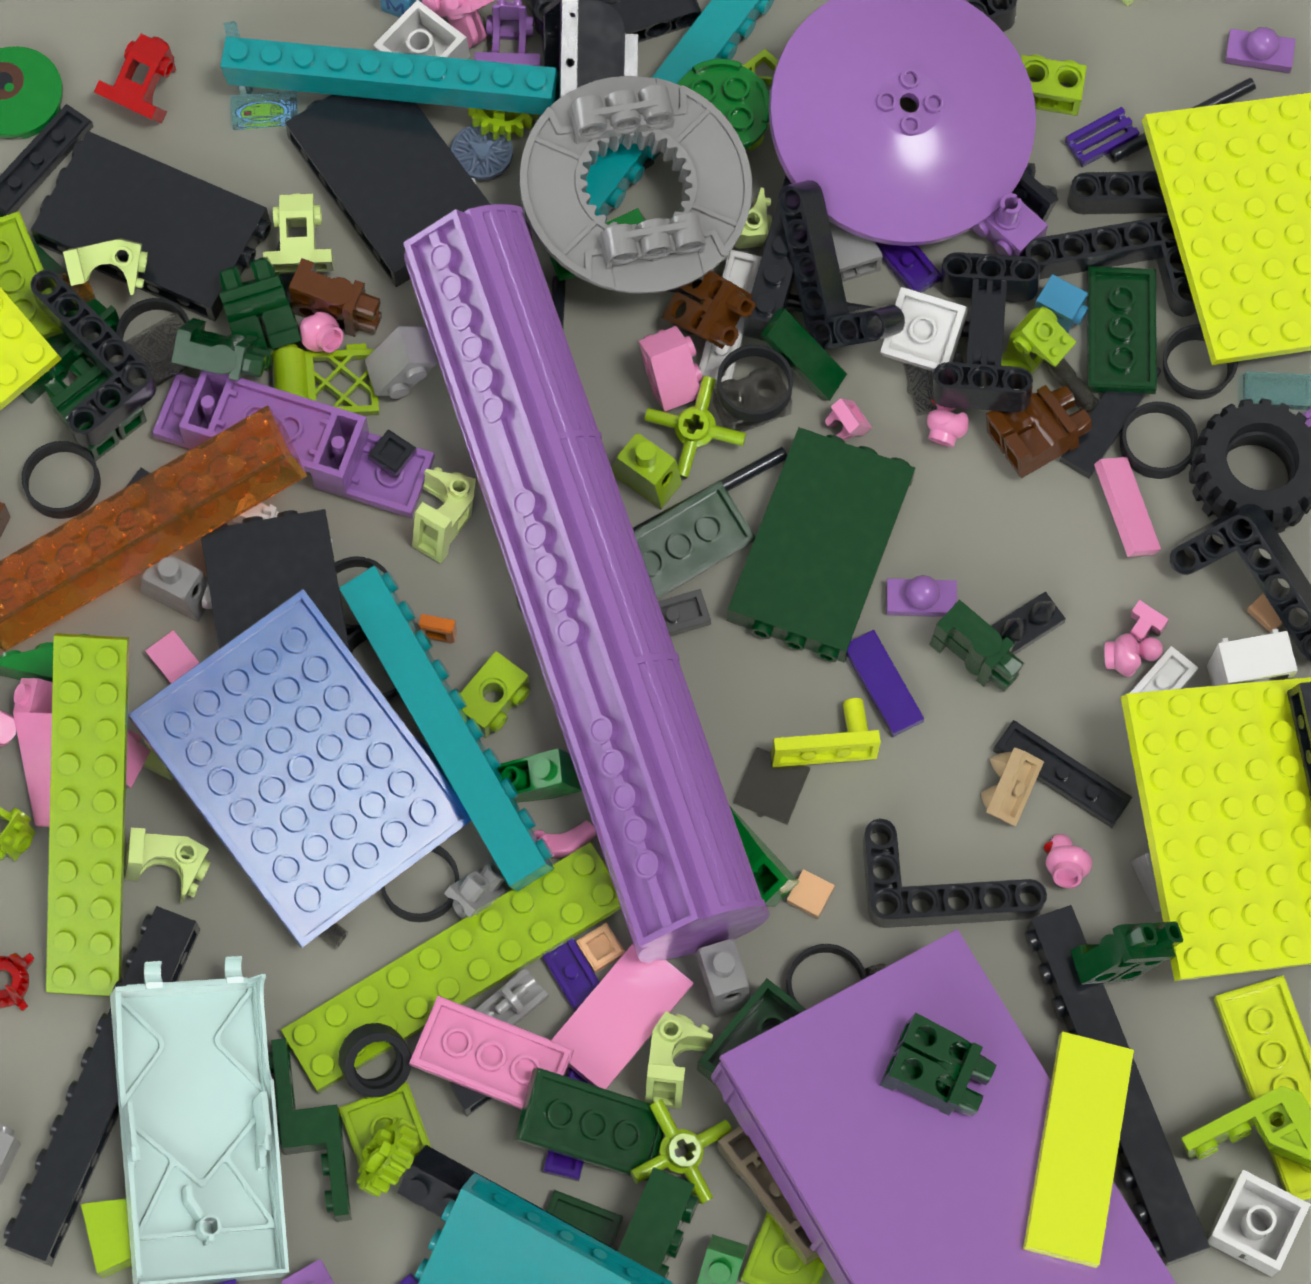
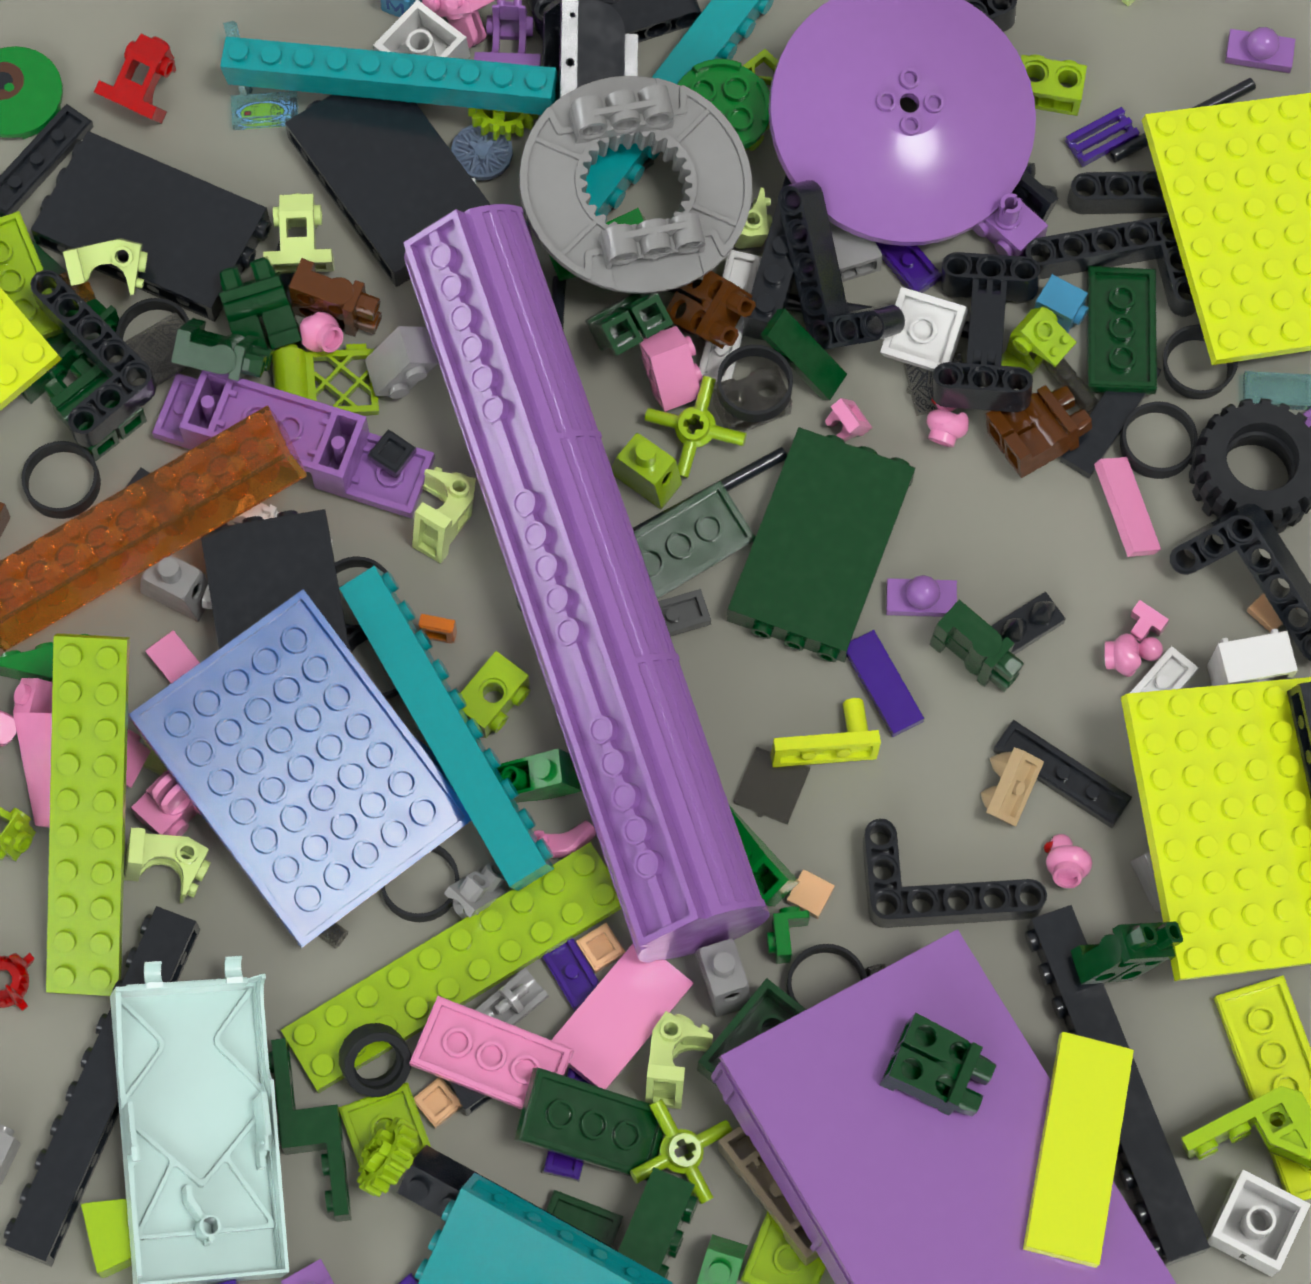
none -> bright pink brick [131,771,201,836]
none -> light nougat tile [414,1077,461,1129]
none -> dark green hips [585,293,673,356]
none -> green bracket [767,906,810,964]

